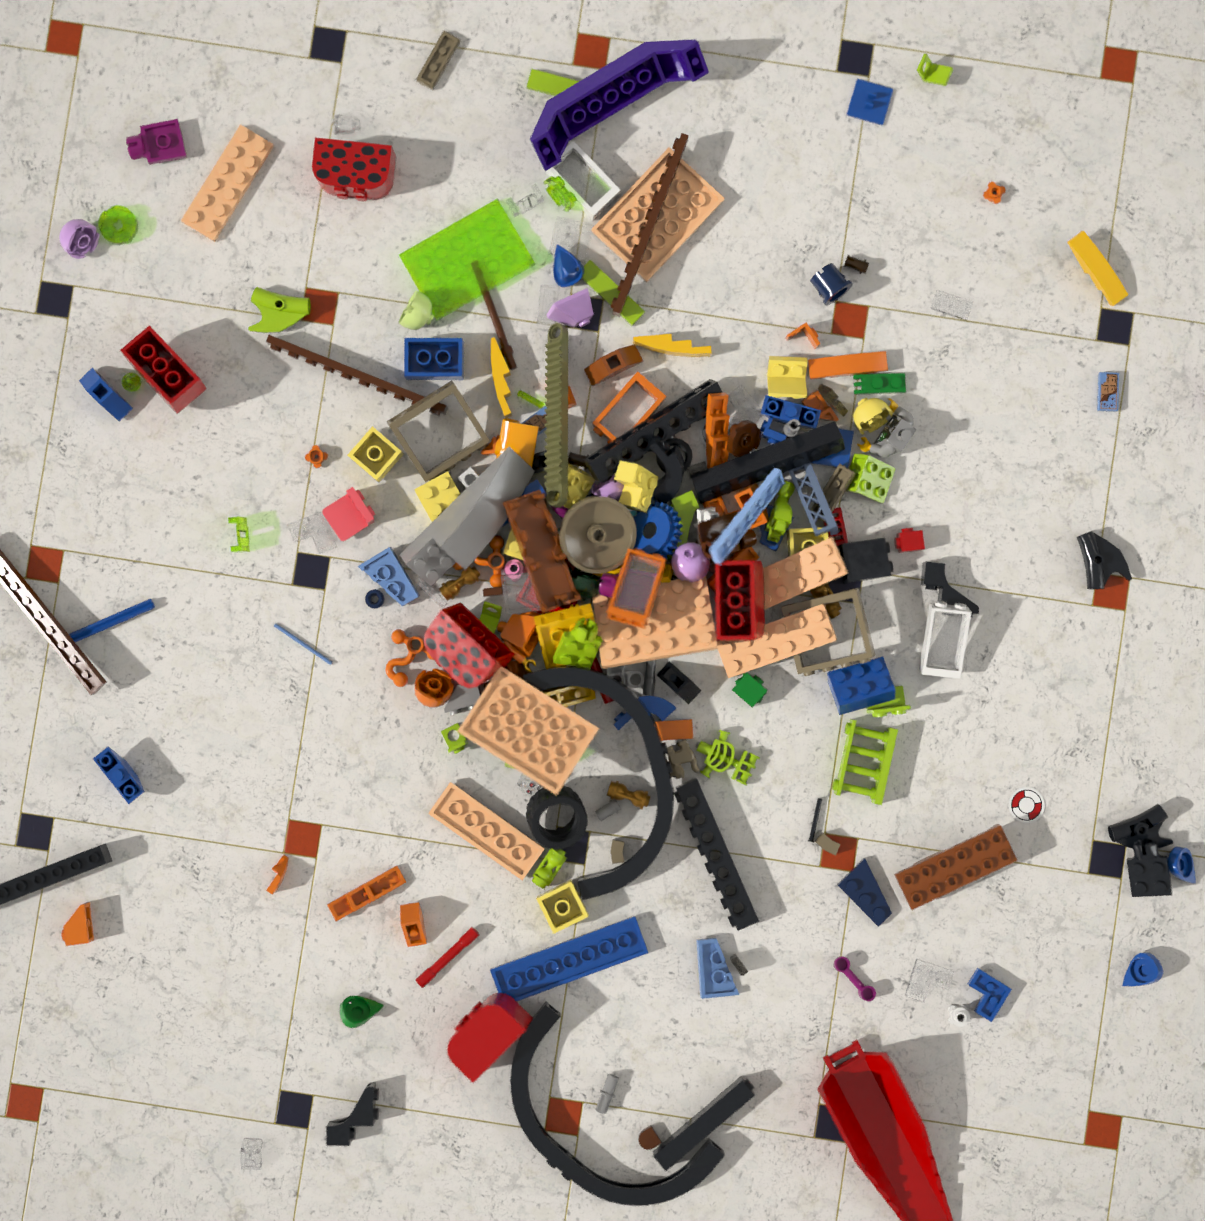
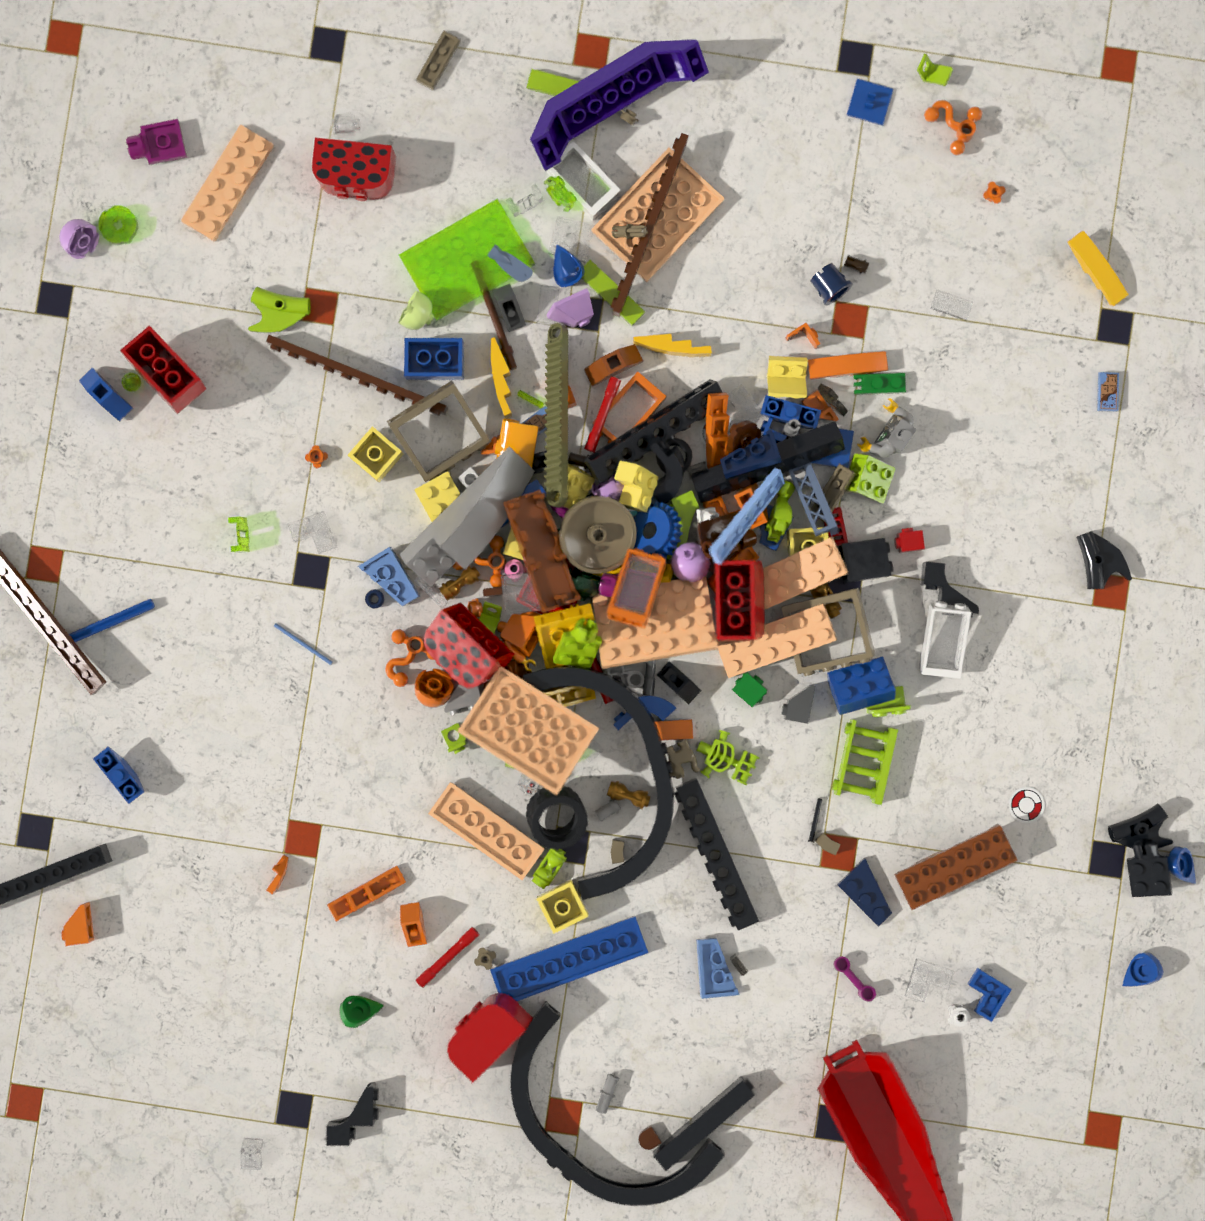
coral bracket [322,487,375,541] -> none
light yellow cylinder [853,398,893,435] -> none
none -> orange plate [467,598,483,618]
none -> dark tan plate [474,947,496,970]
none -> sand blue piece [487,244,533,282]
none -> dark grey slope [492,283,526,332]
none -> red piece [584,377,621,453]
none -> dark tan axle [612,224,648,239]
none -> dark tan plate [620,109,639,126]
none -> dark blue wing [720,429,782,479]
none -> dark grey slope [781,685,815,724]
none -> orange piece [924,100,982,155]

